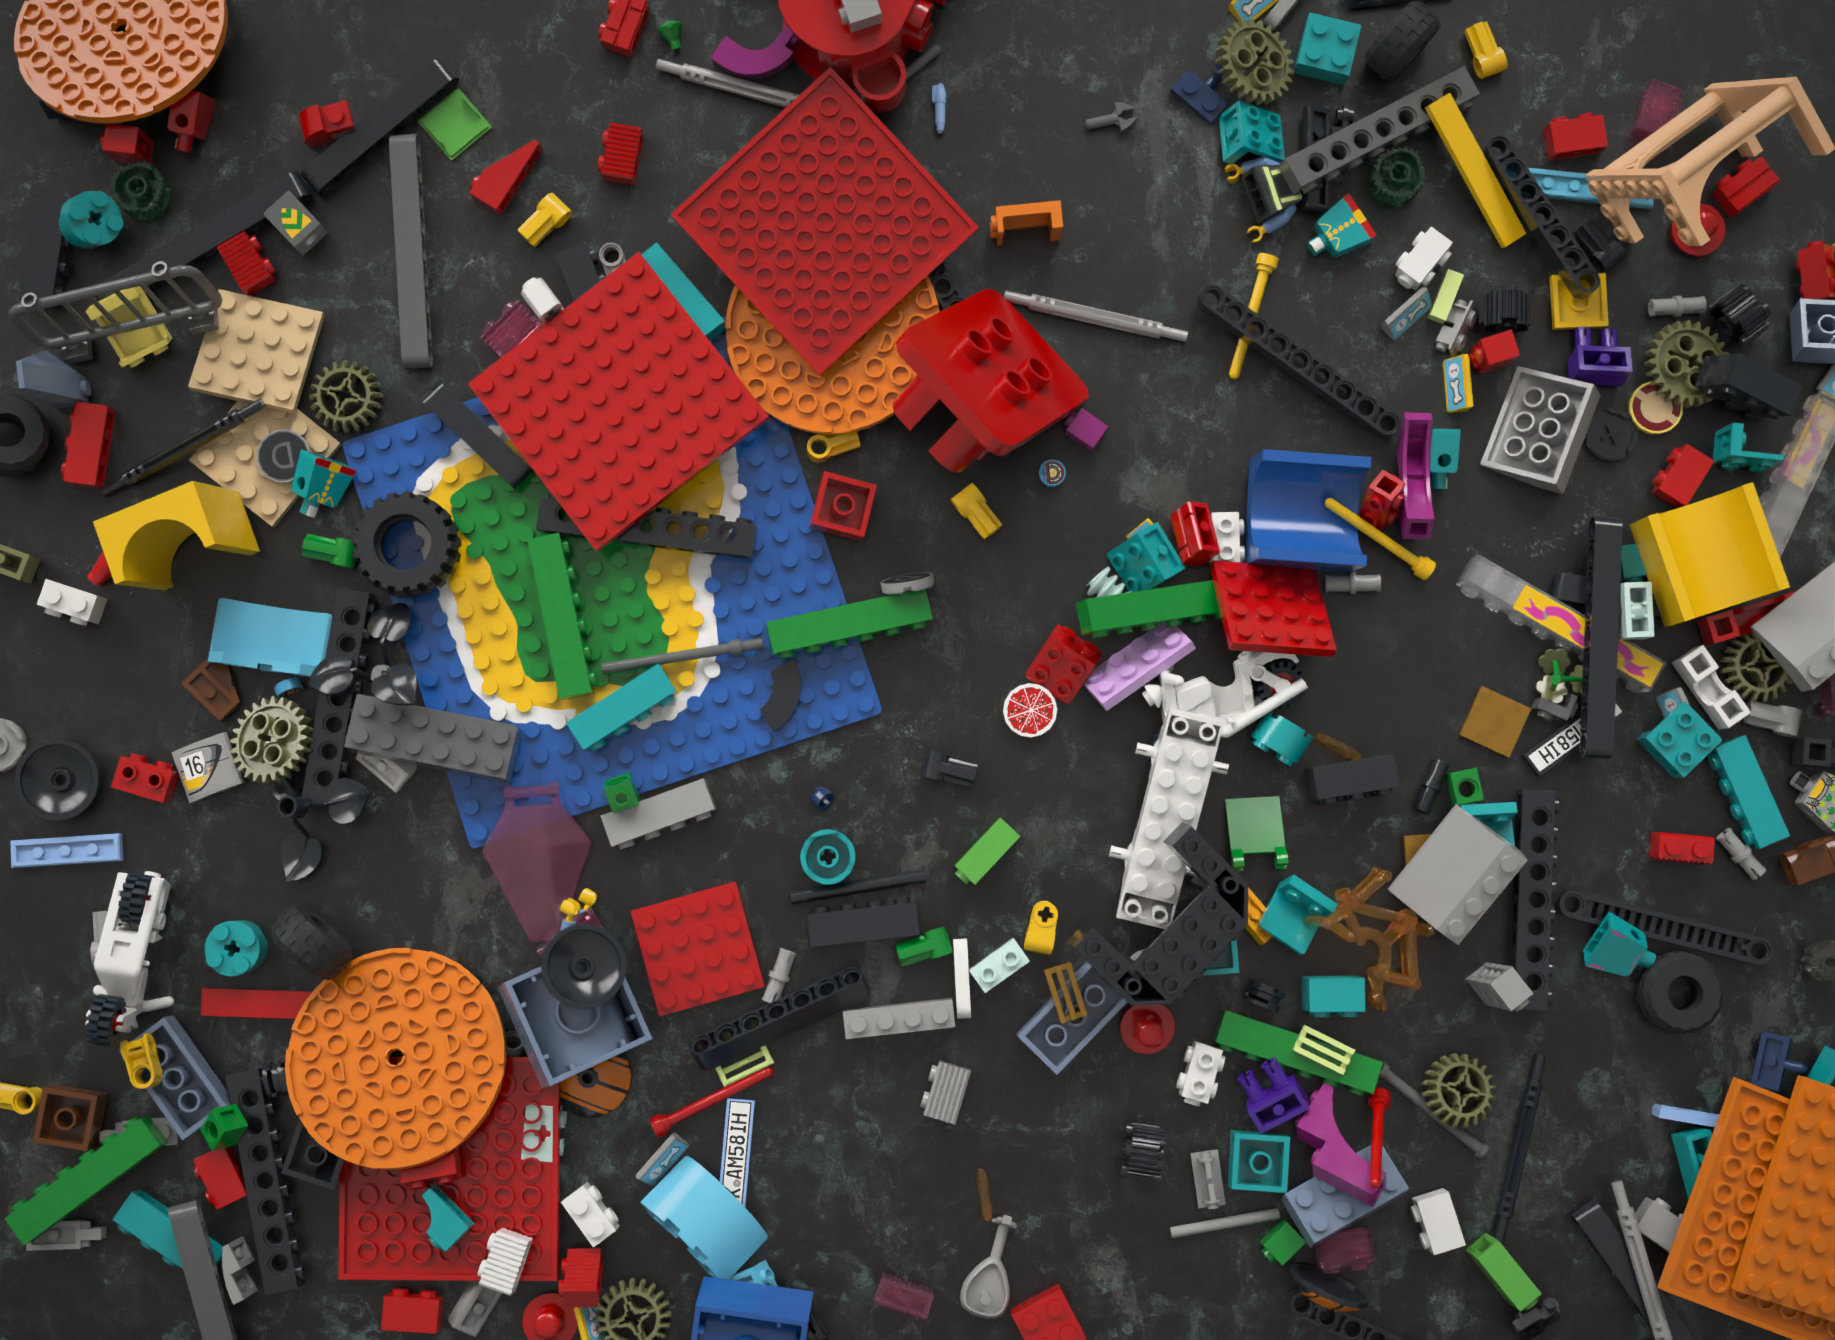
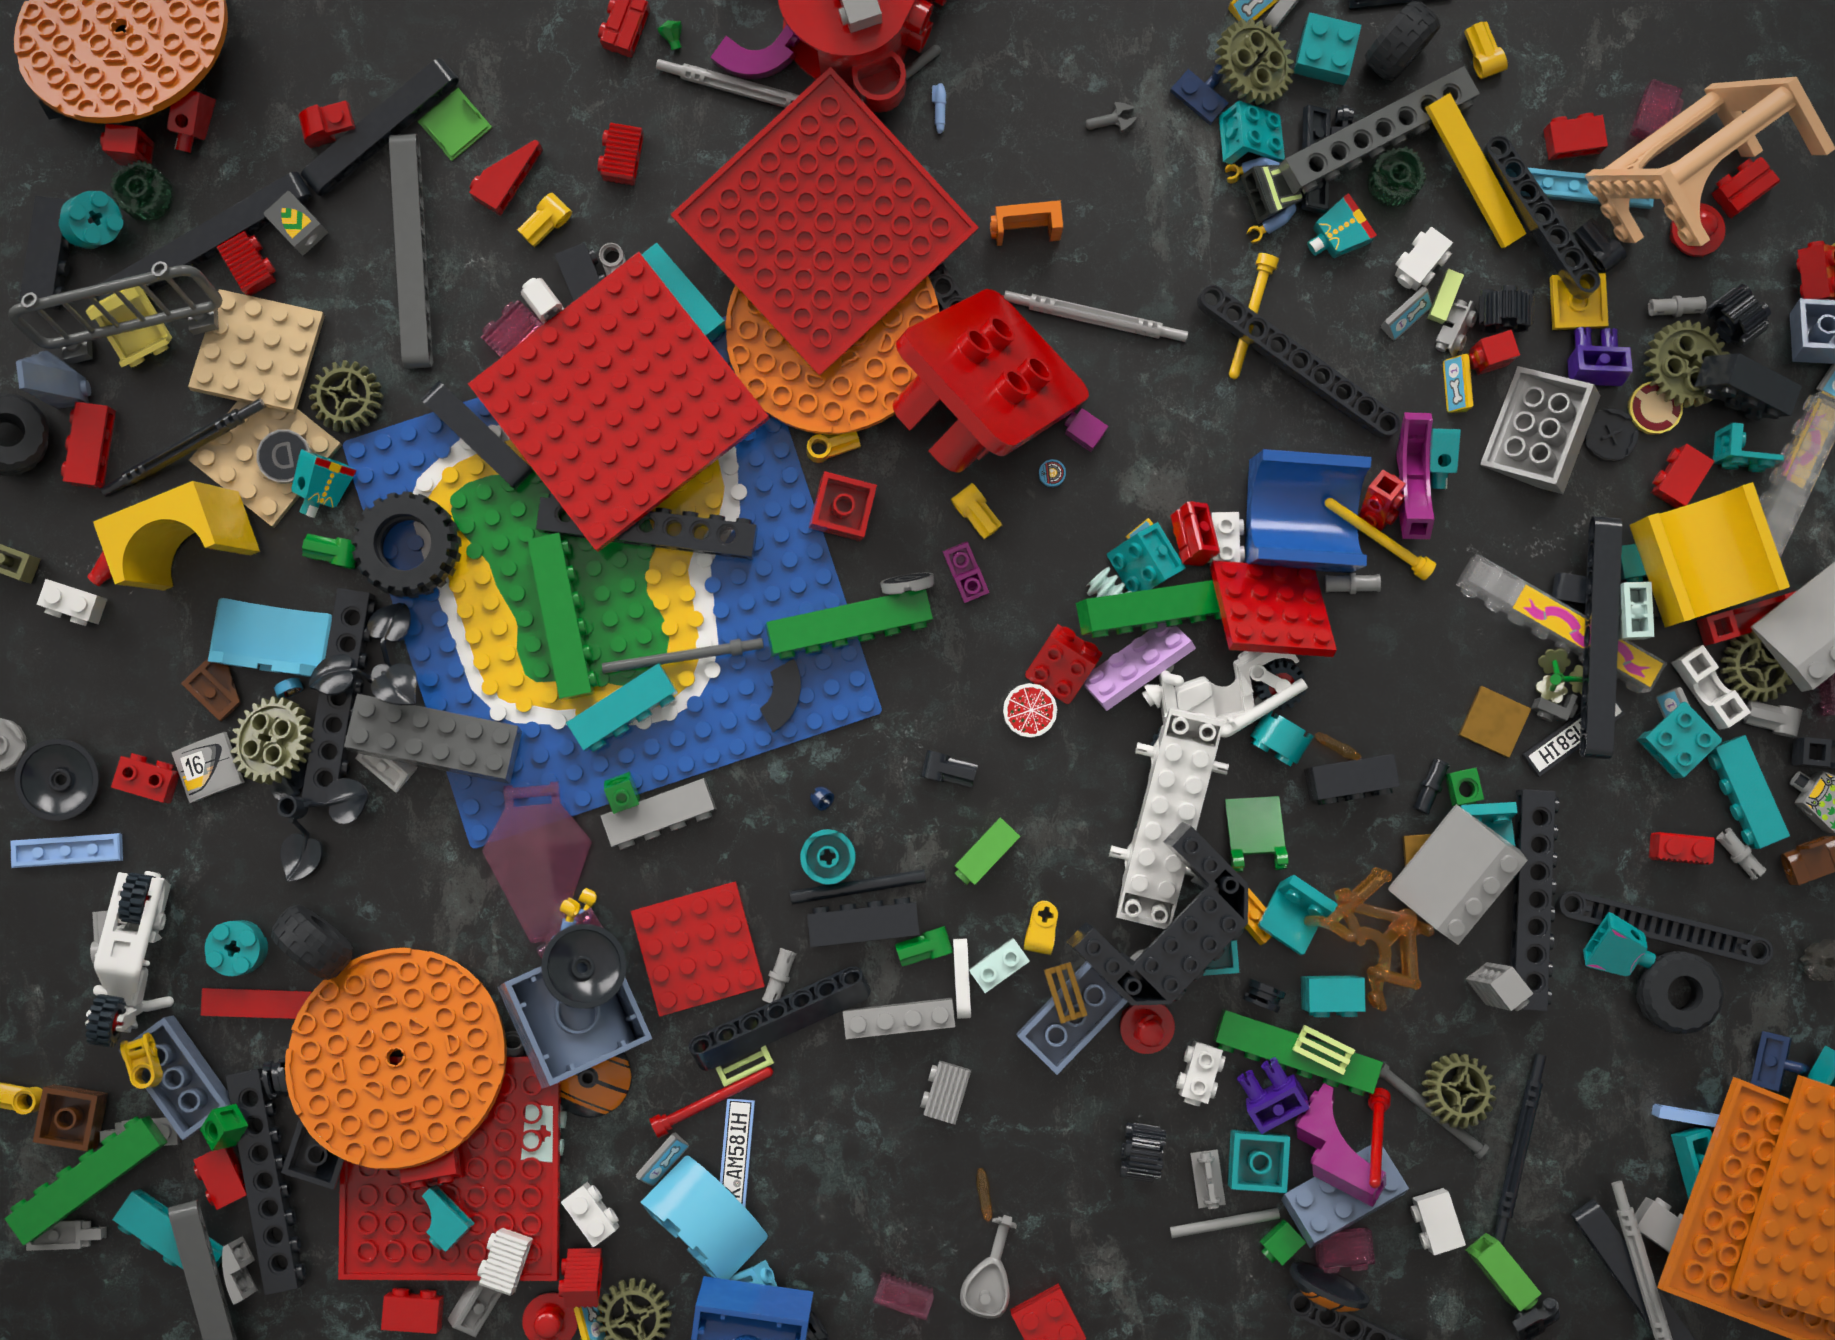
none -> magenta slope [942,541,989,603]

